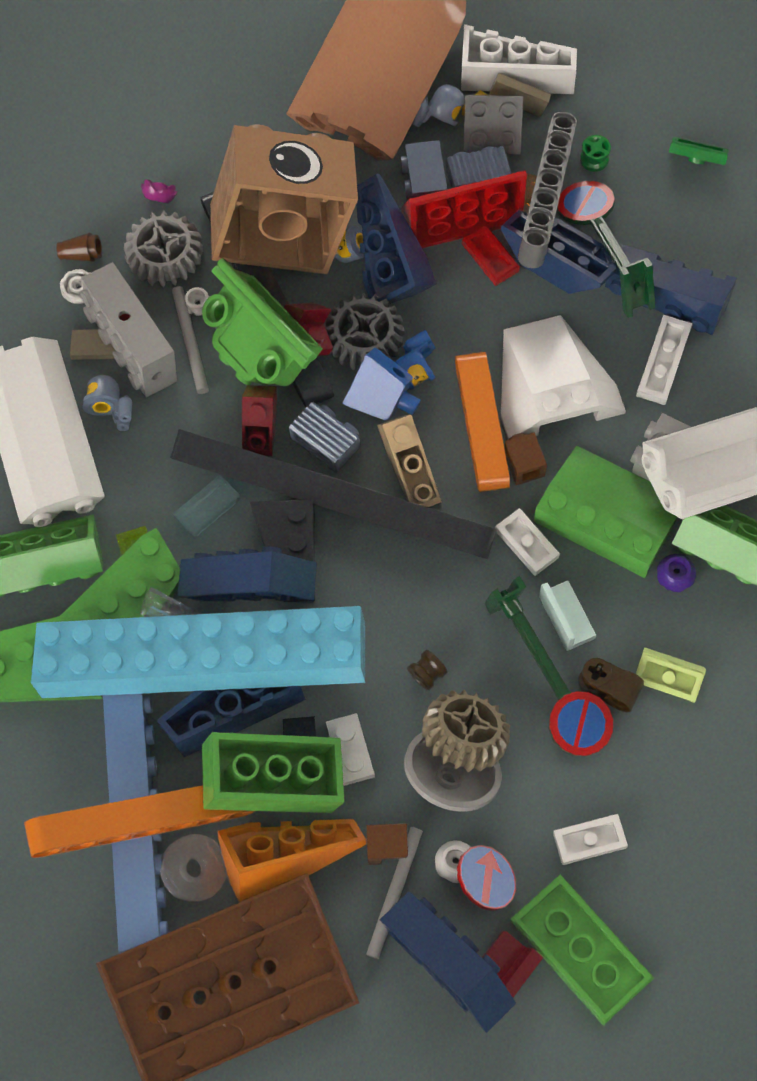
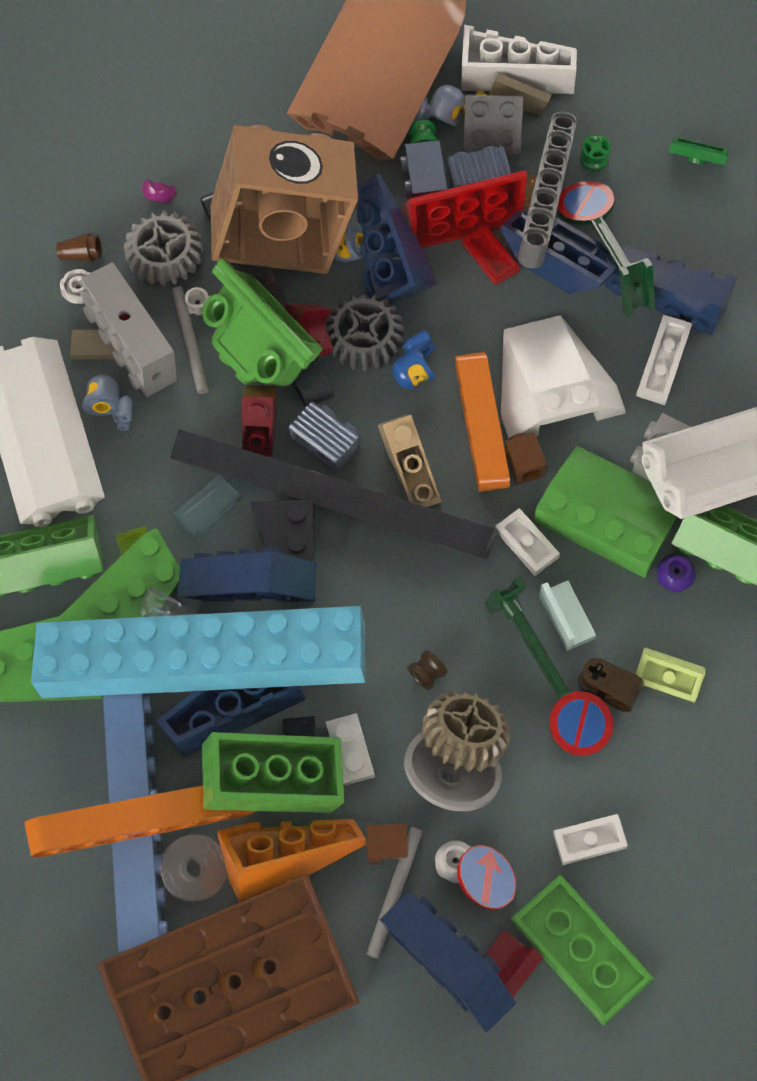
torso [342,347,421,420] -> none
none -> green wheel [408,120,438,144]

